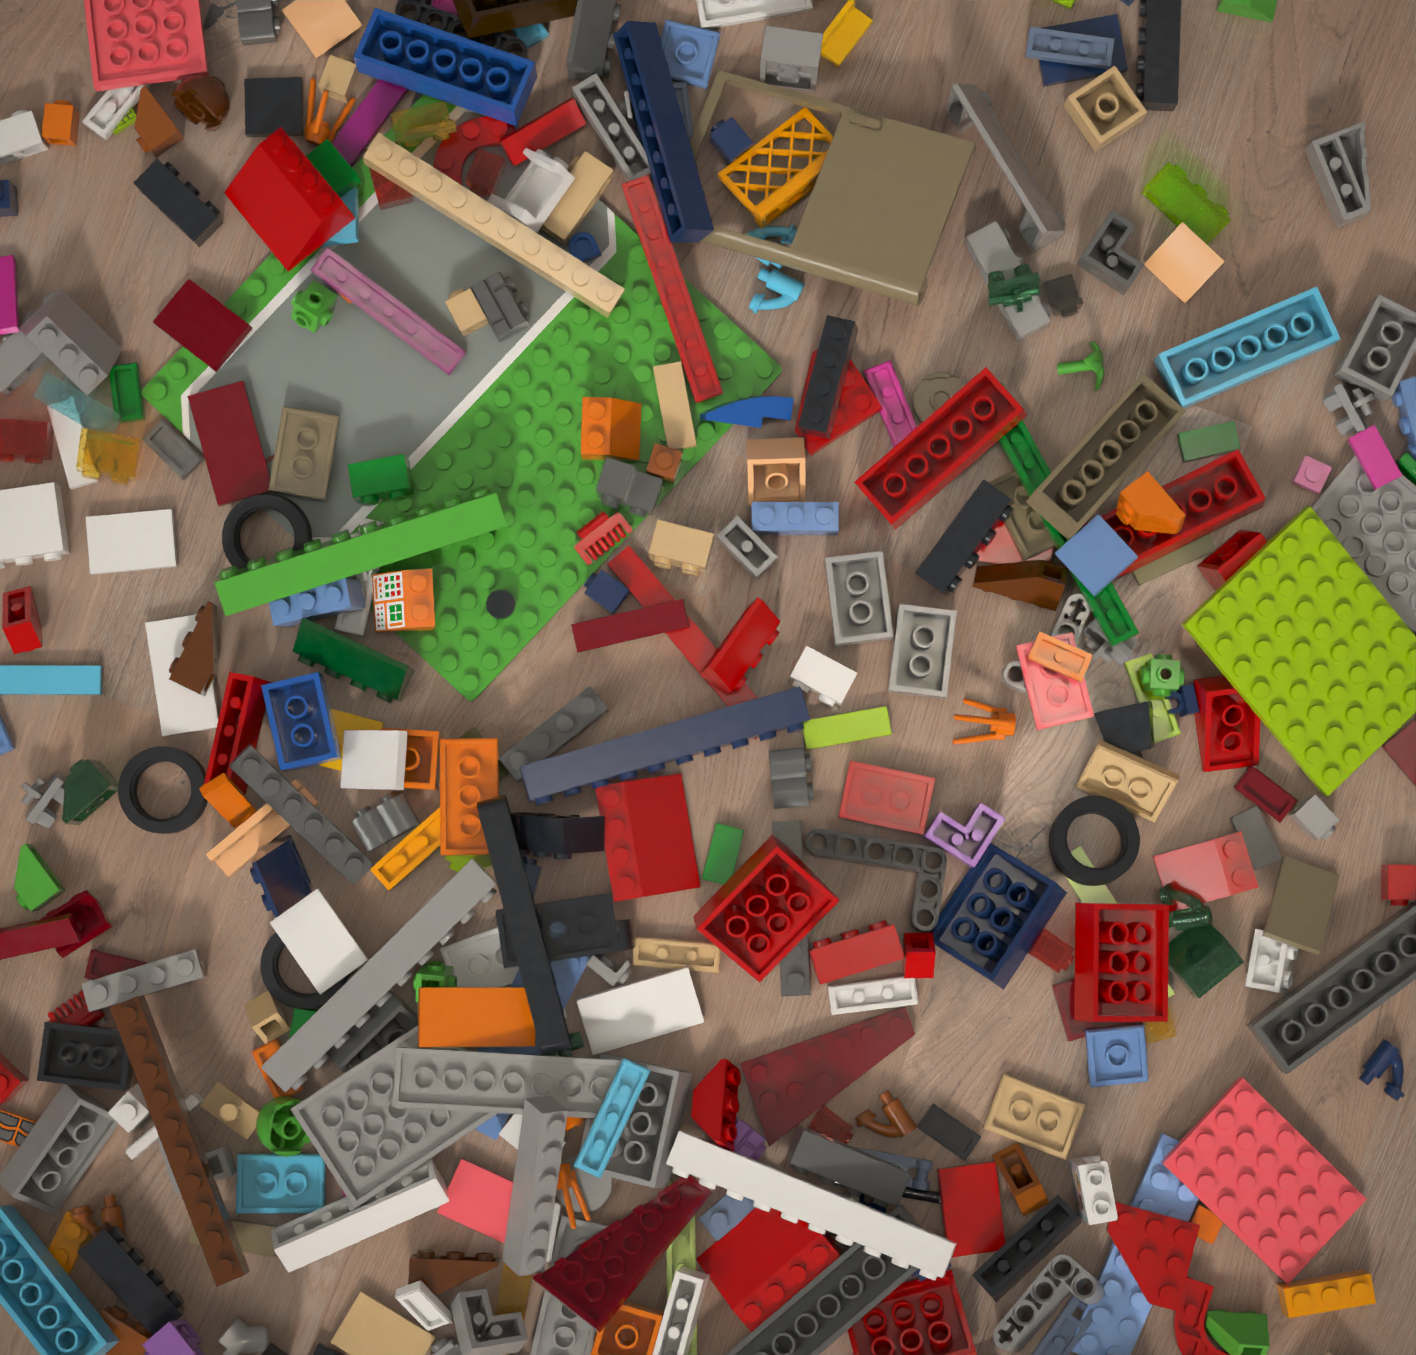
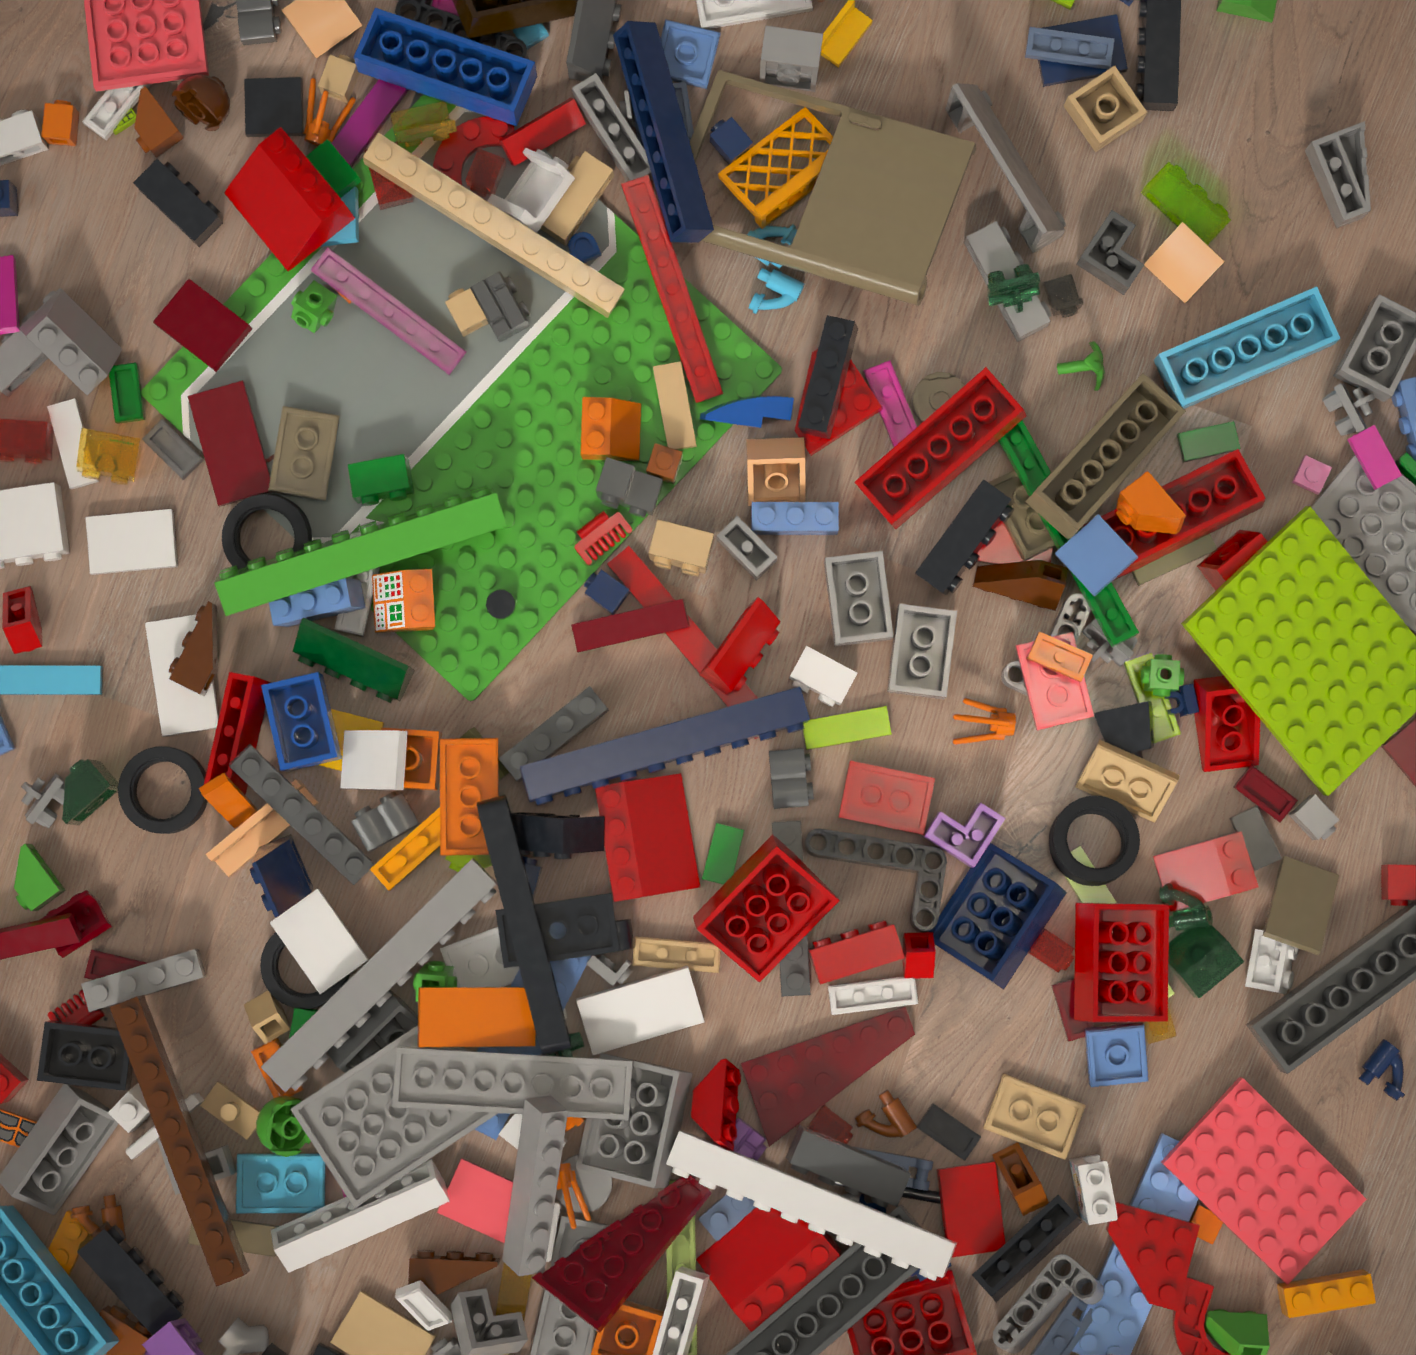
clear light blue plate [32,372,123,441] -> none
medium azure tile [573,1058,651,1178] -> none

